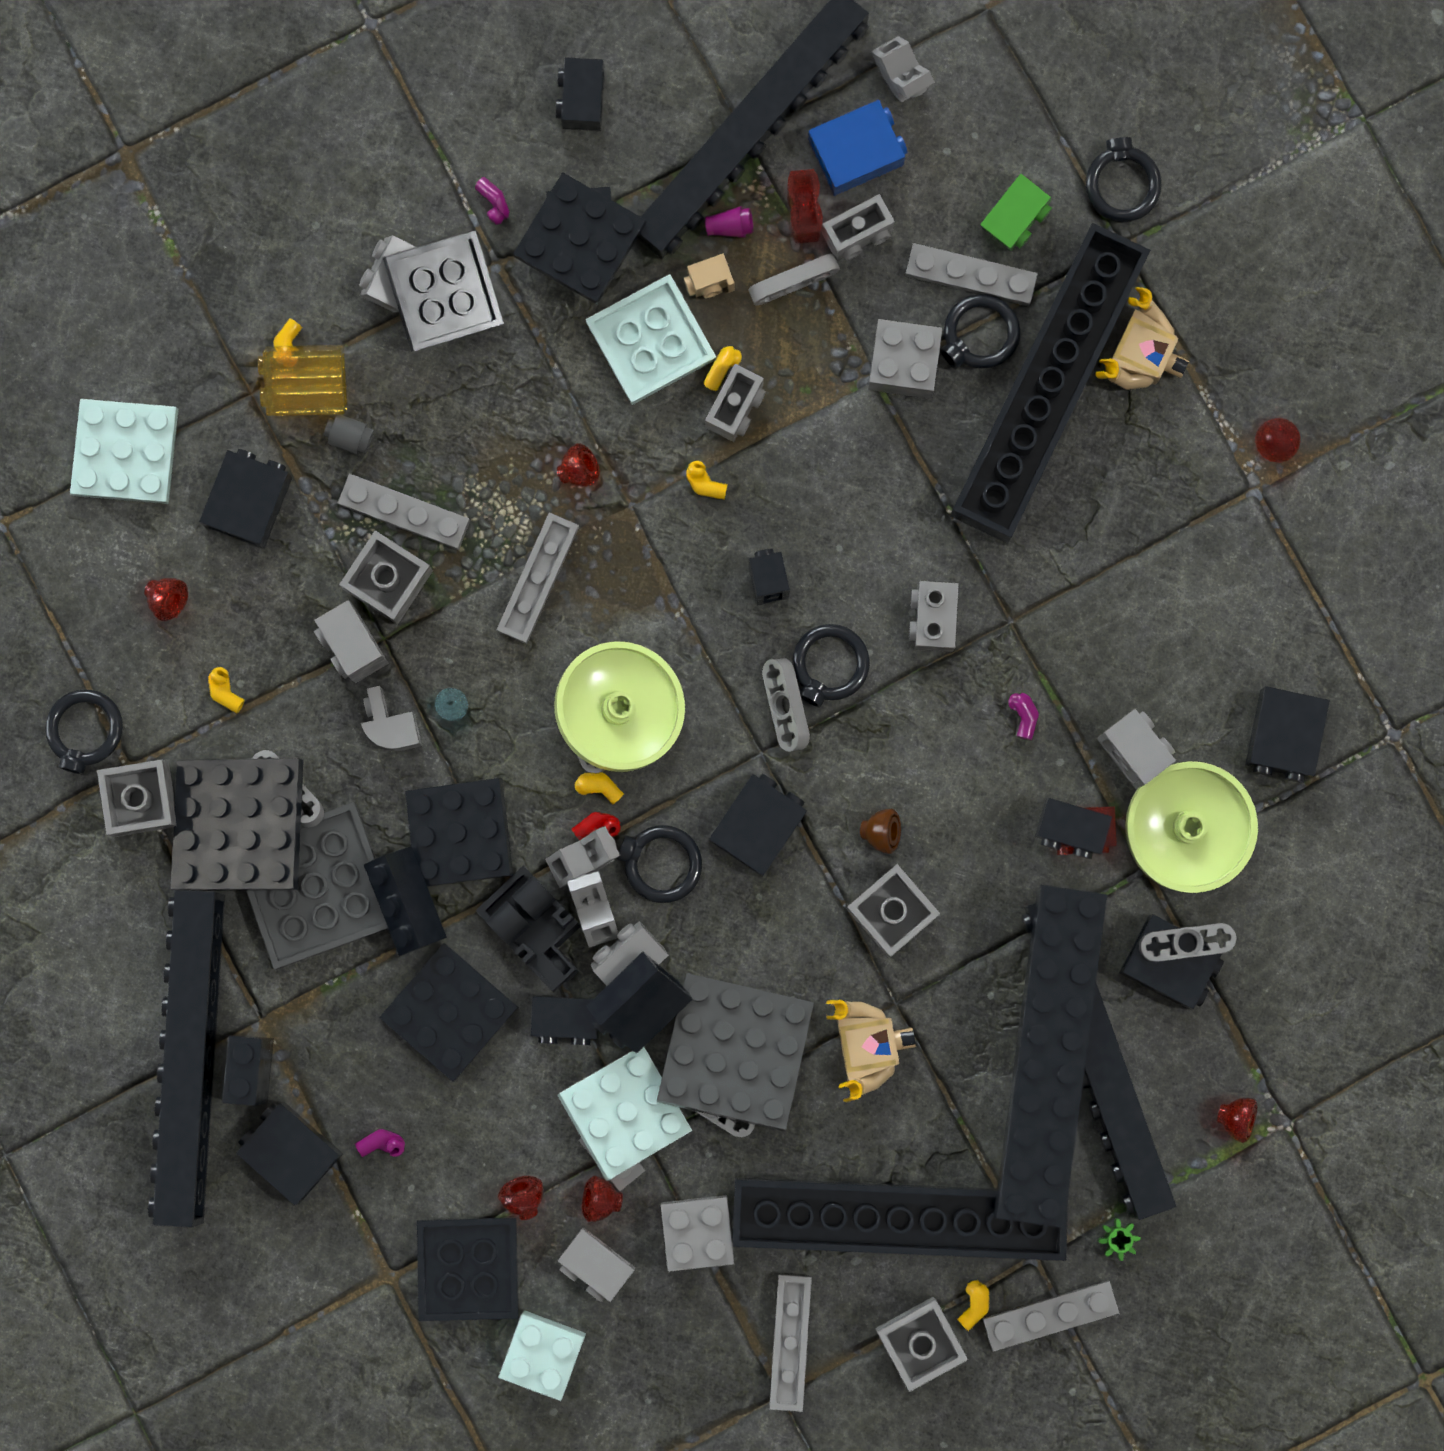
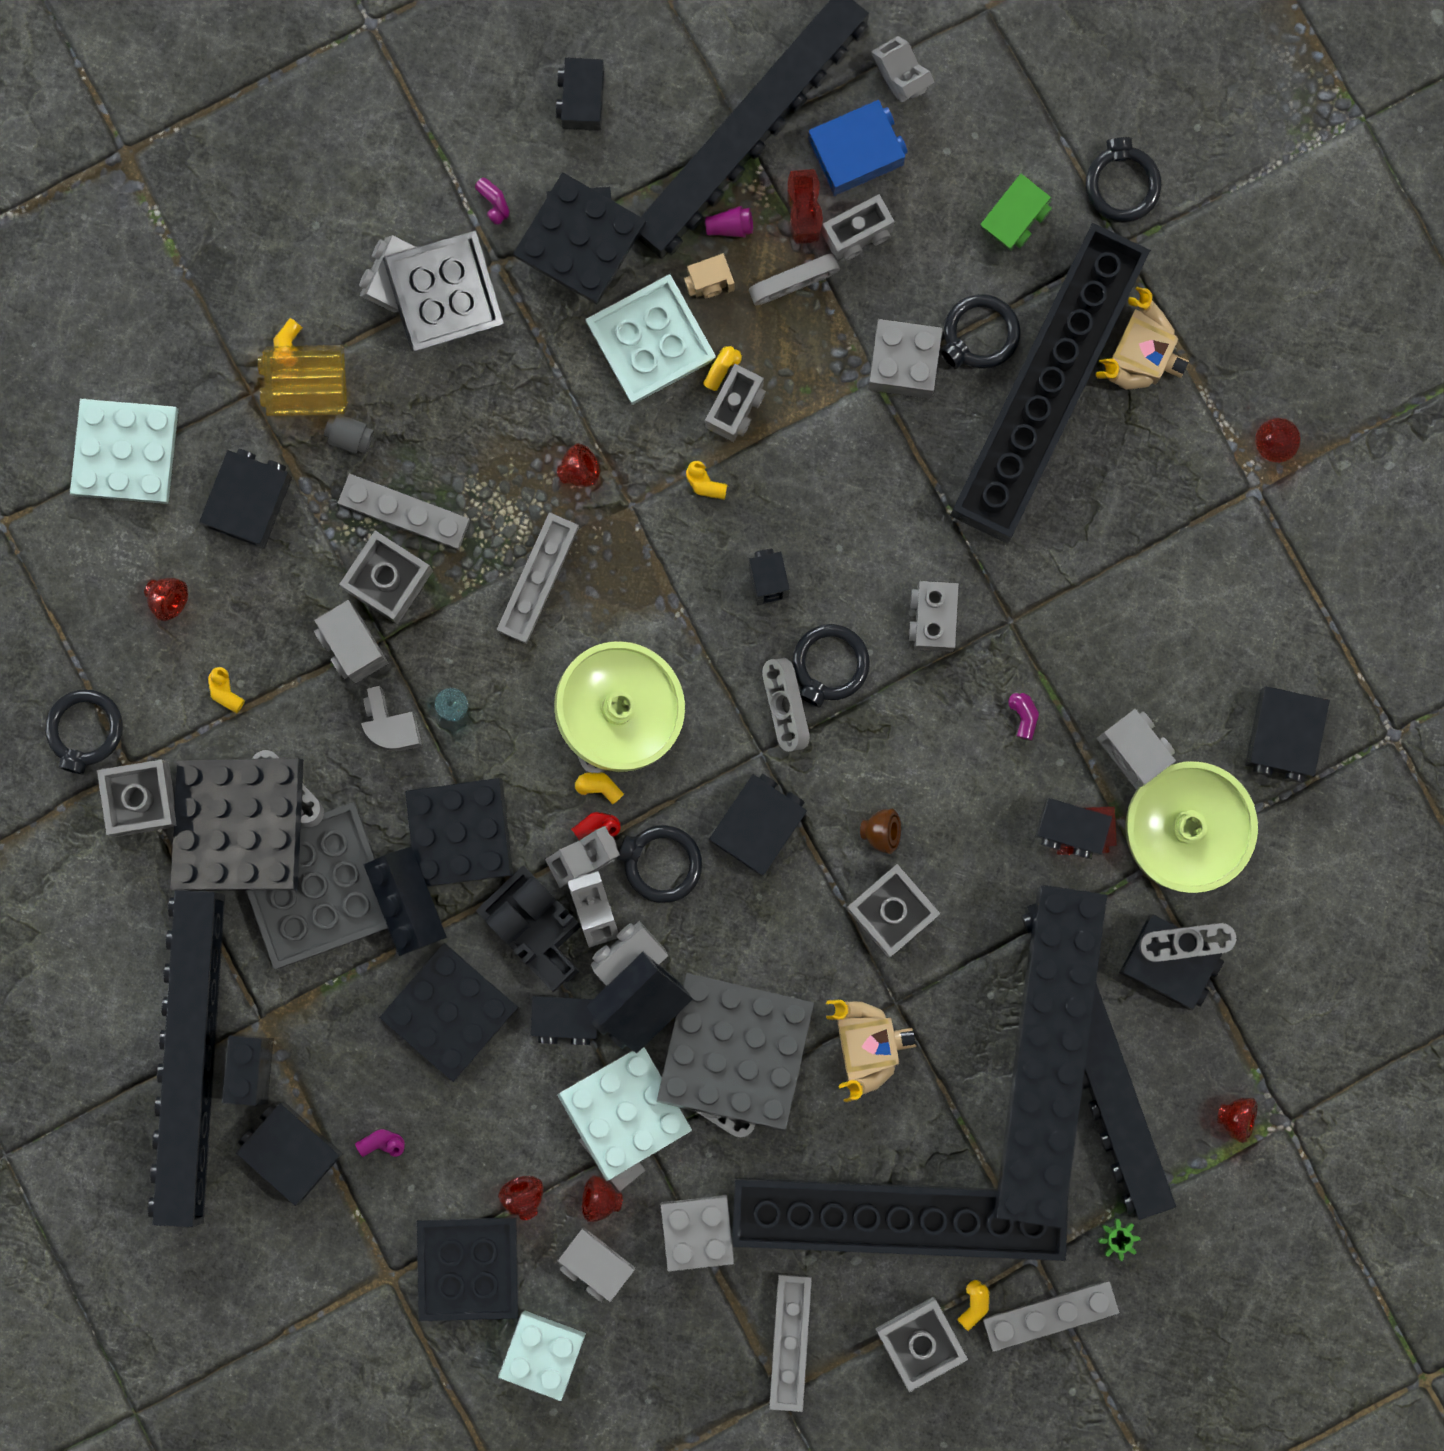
light grey plate [905,243,1038,306] -> none

